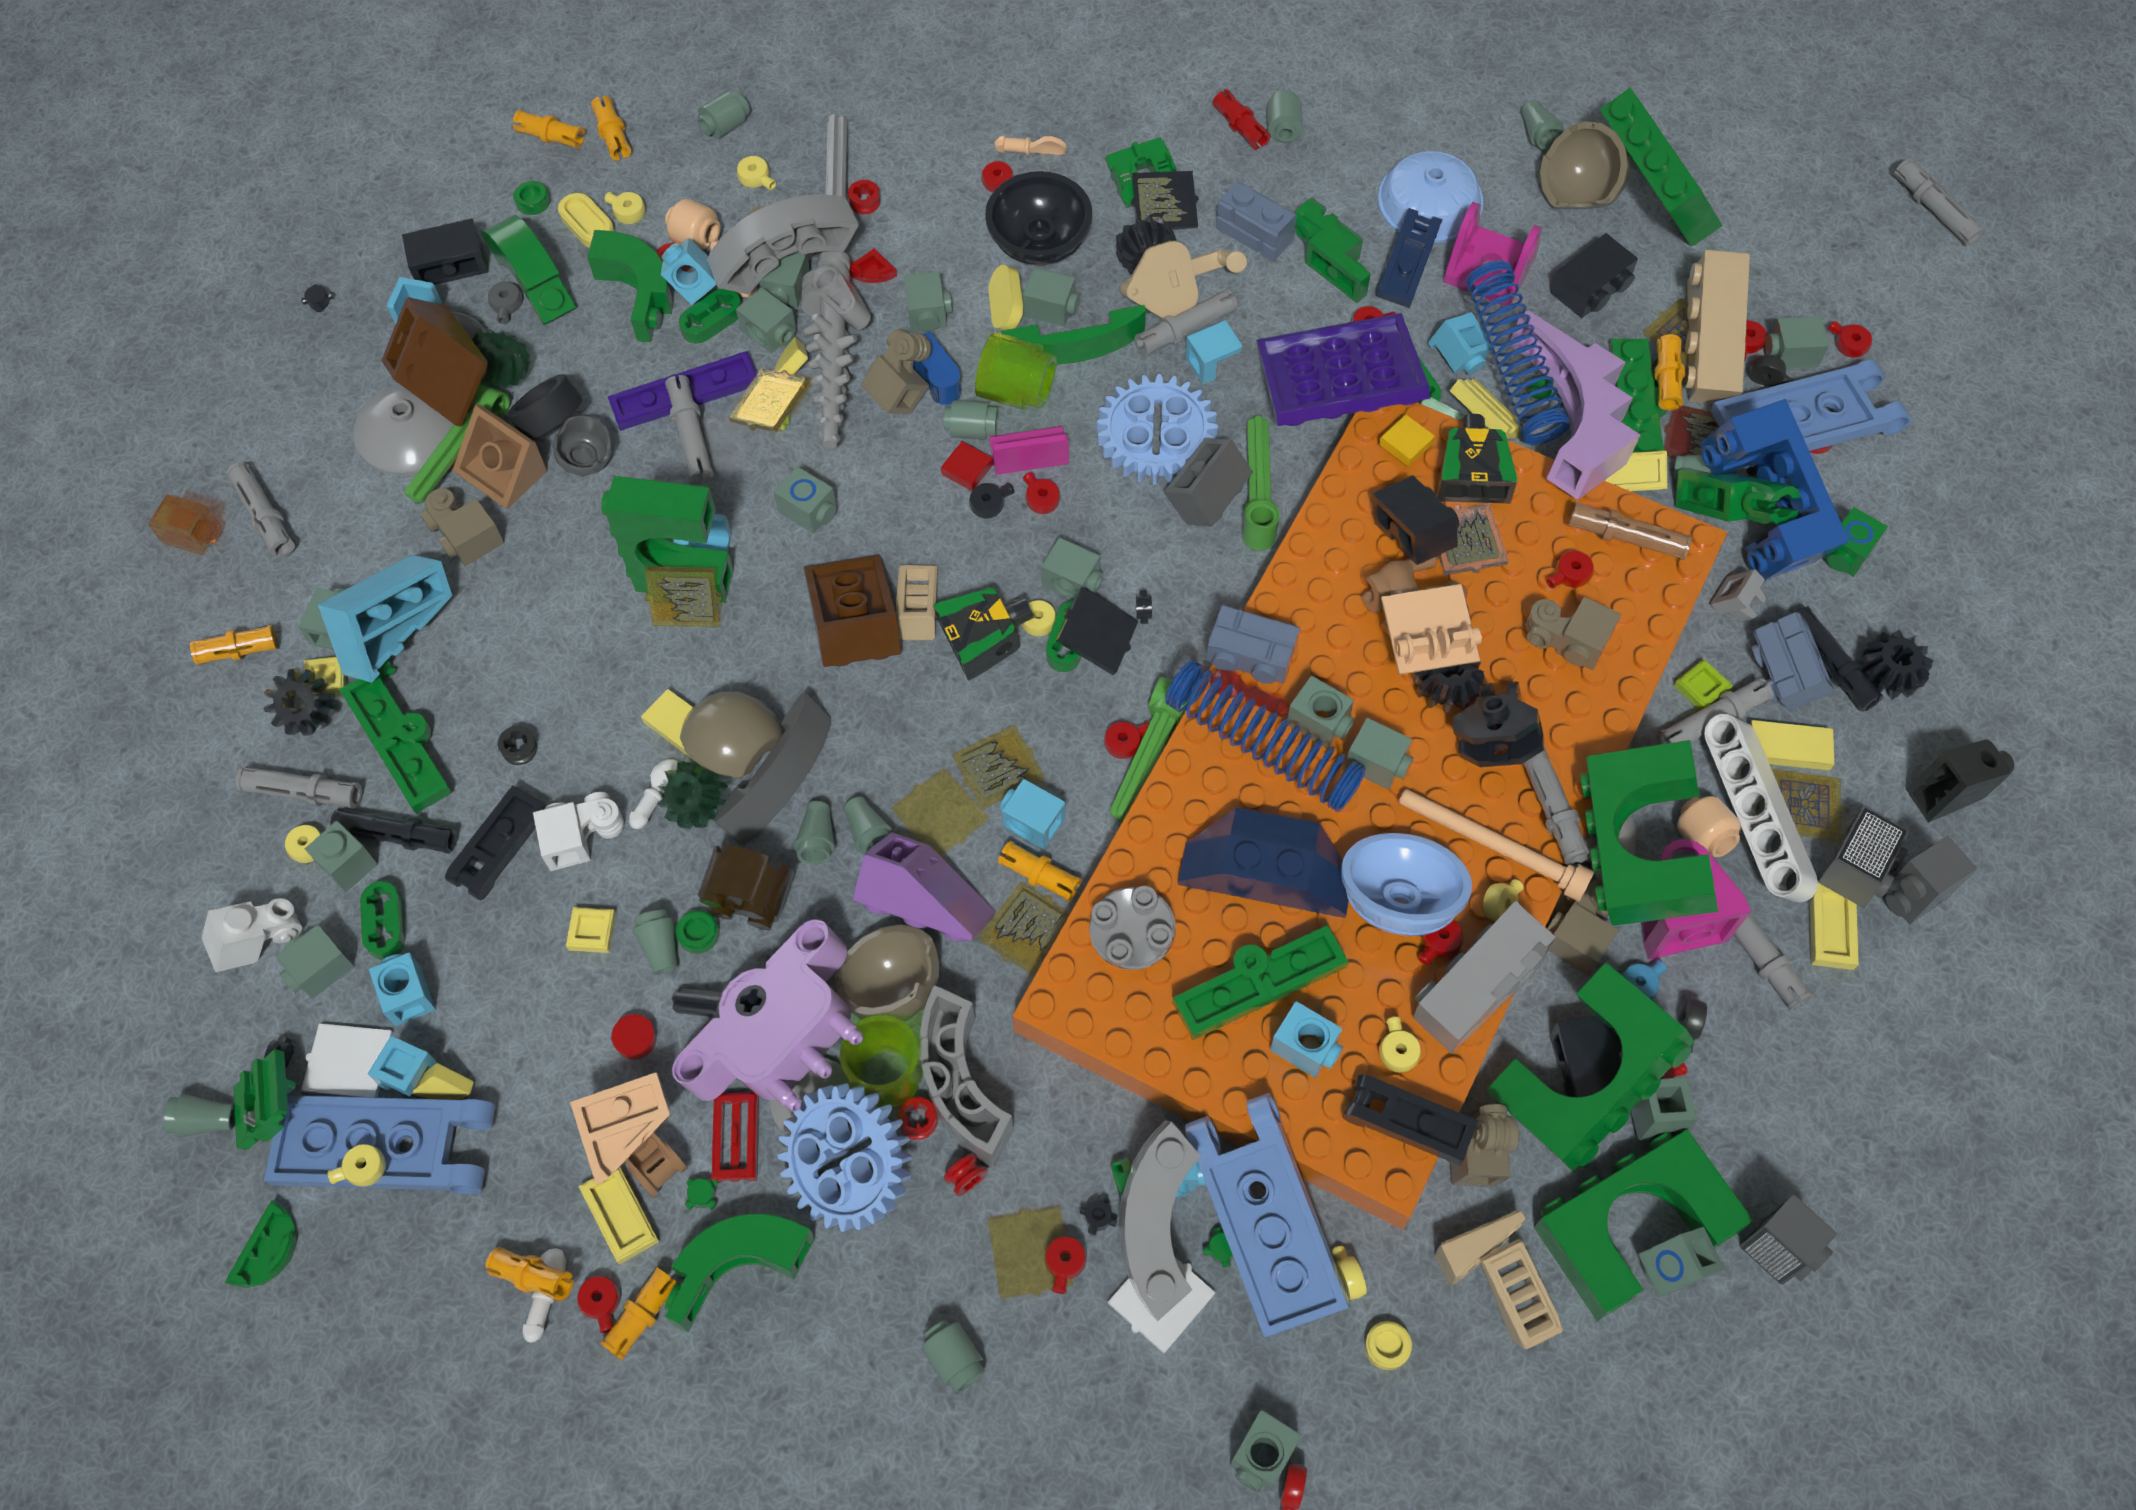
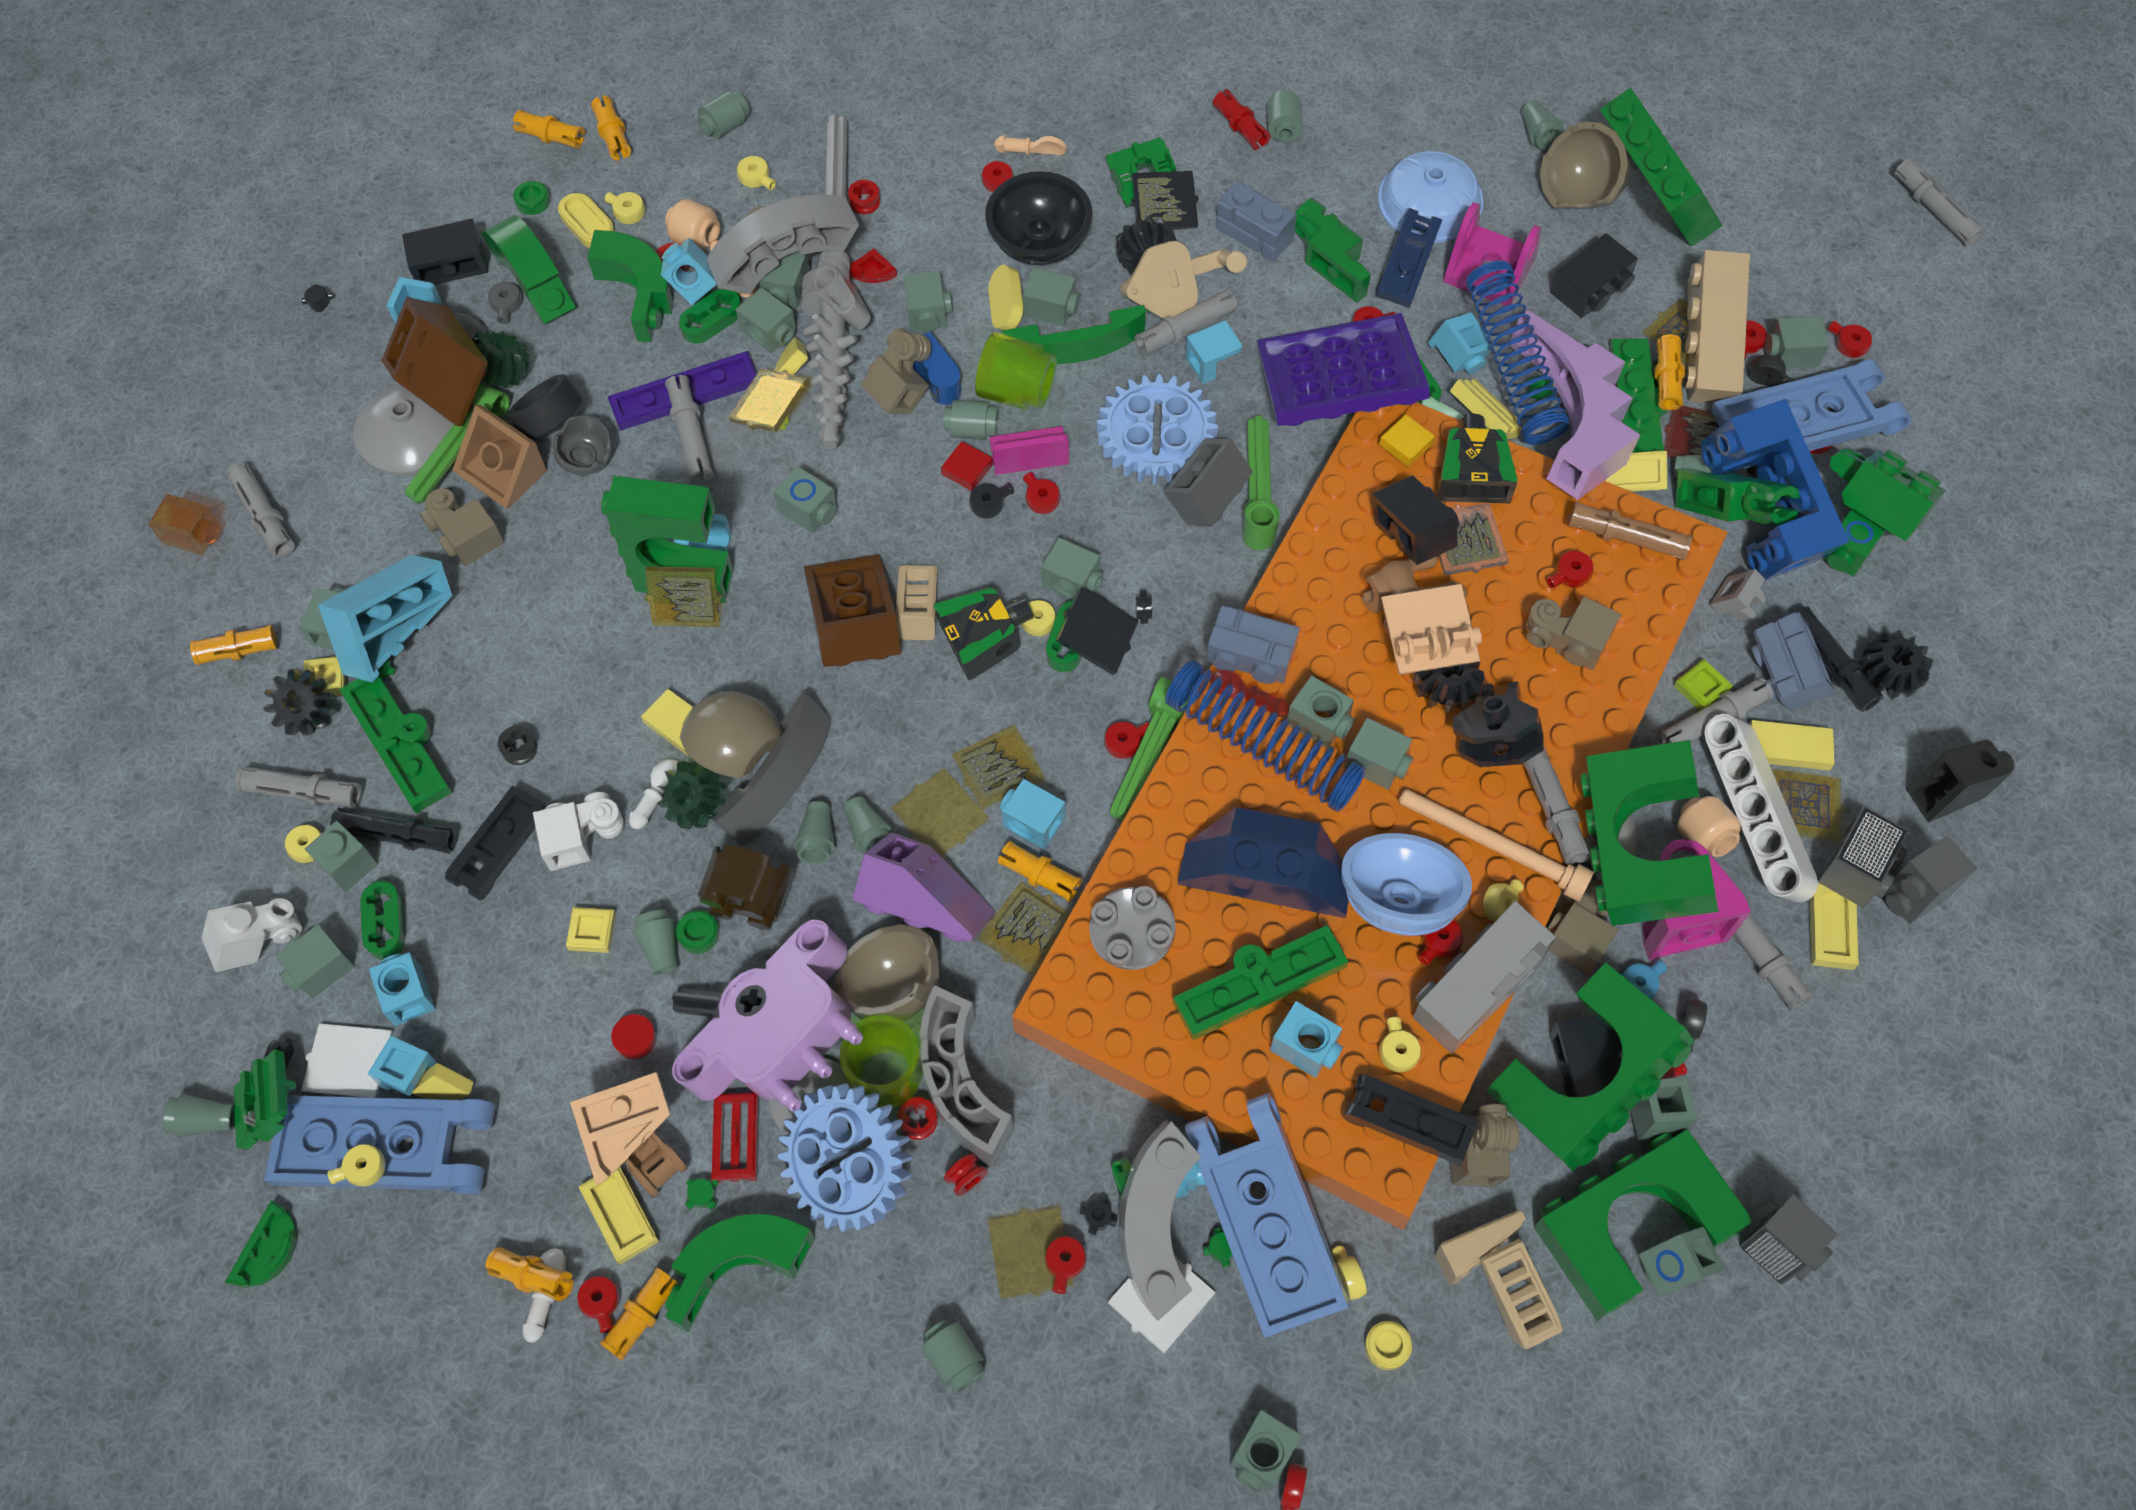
none -> green hinge [1829,447,1946,542]

